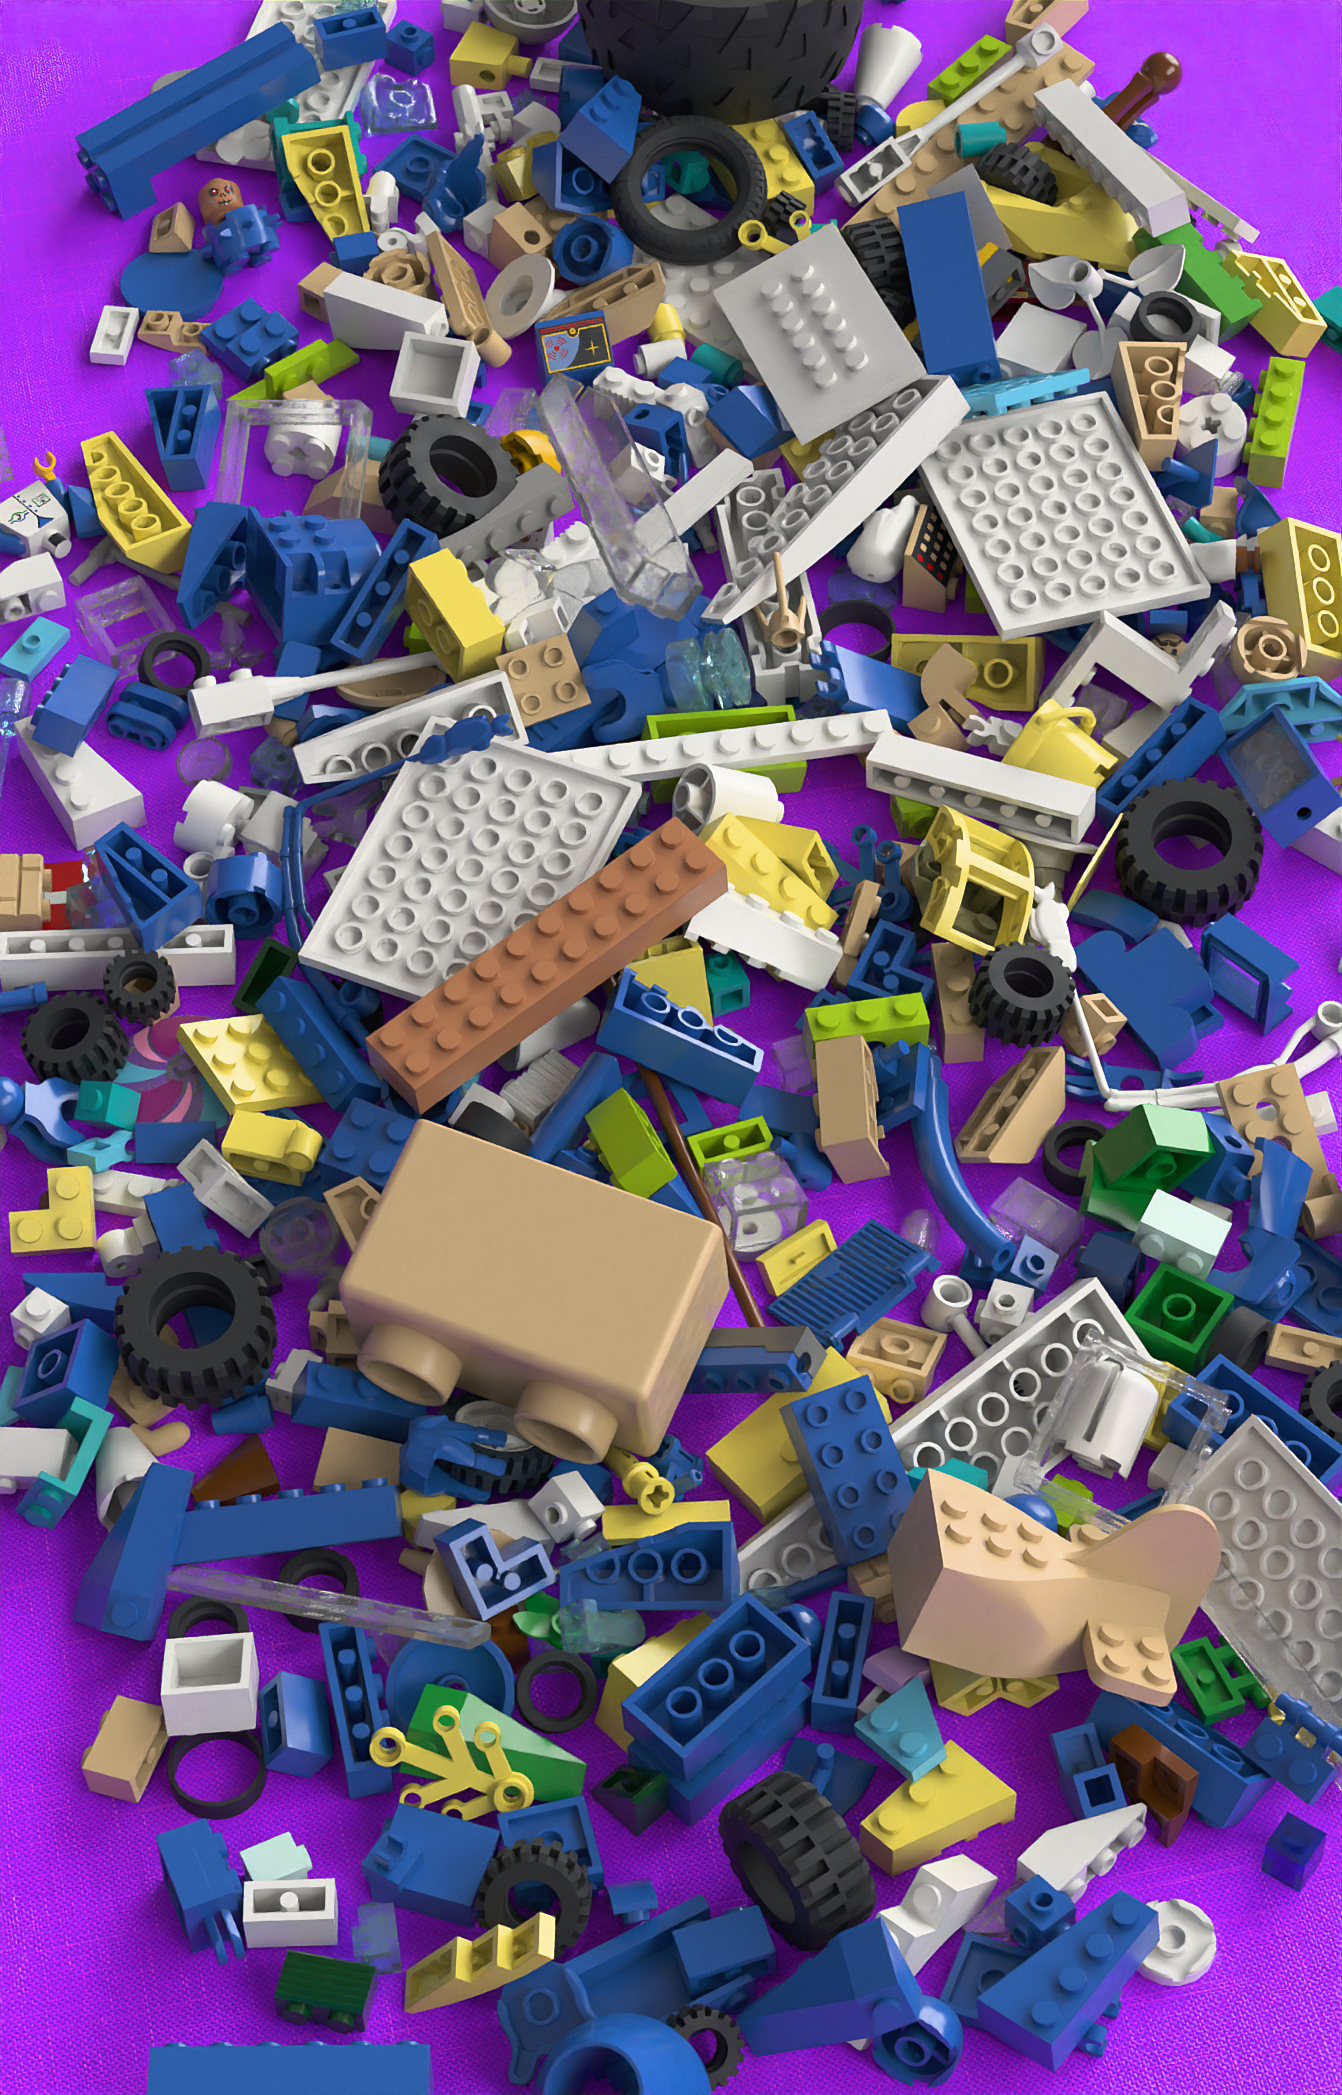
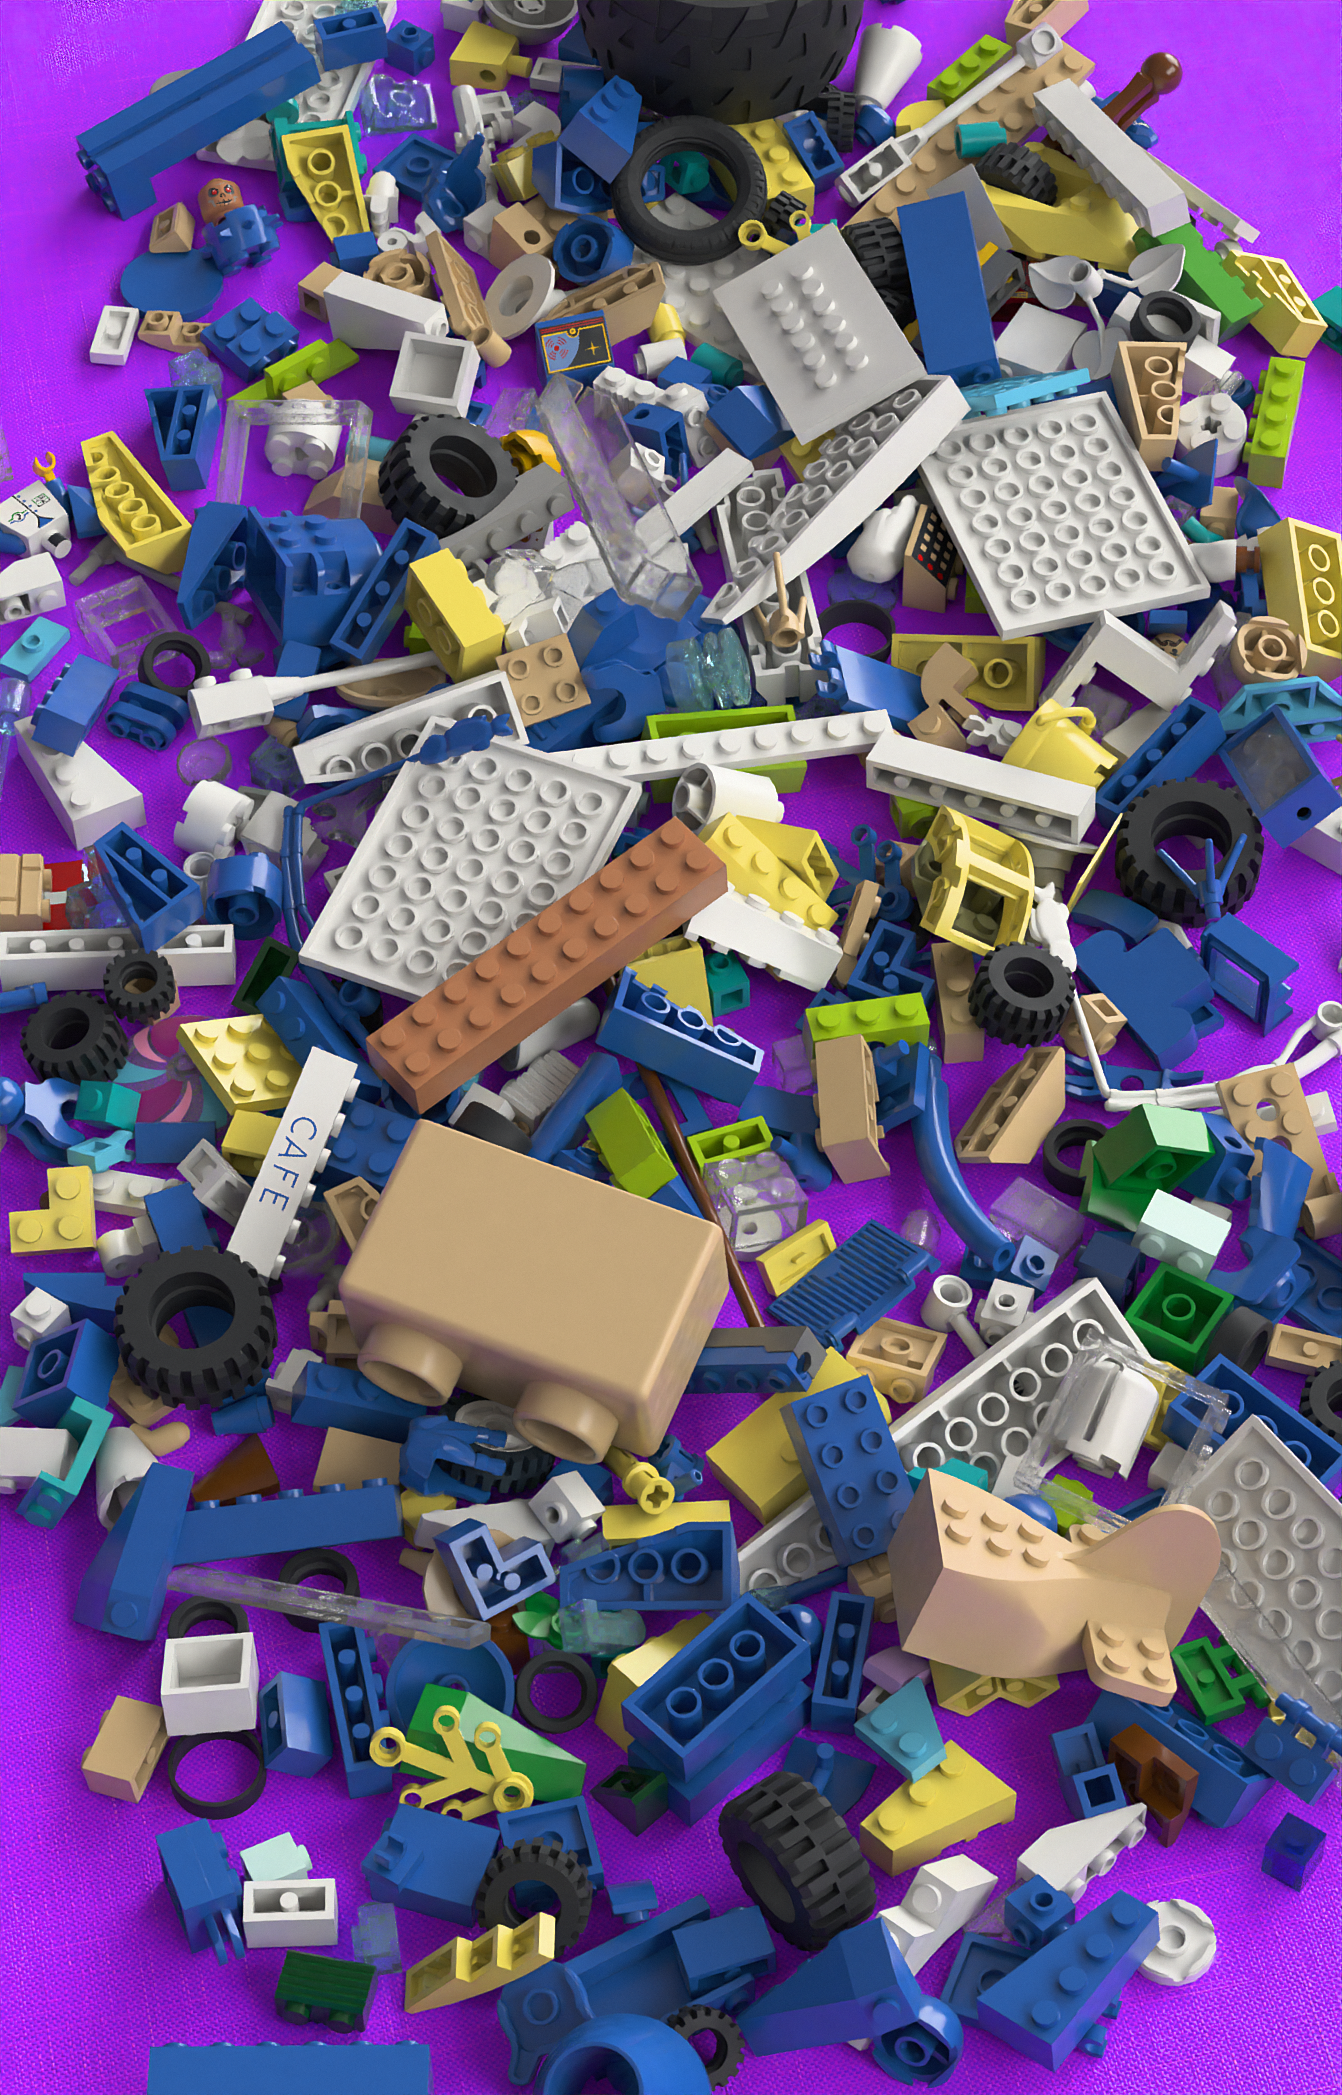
none -> white brick [226,1046,360,1285]
none -> blue plant [1157,833,1247,922]

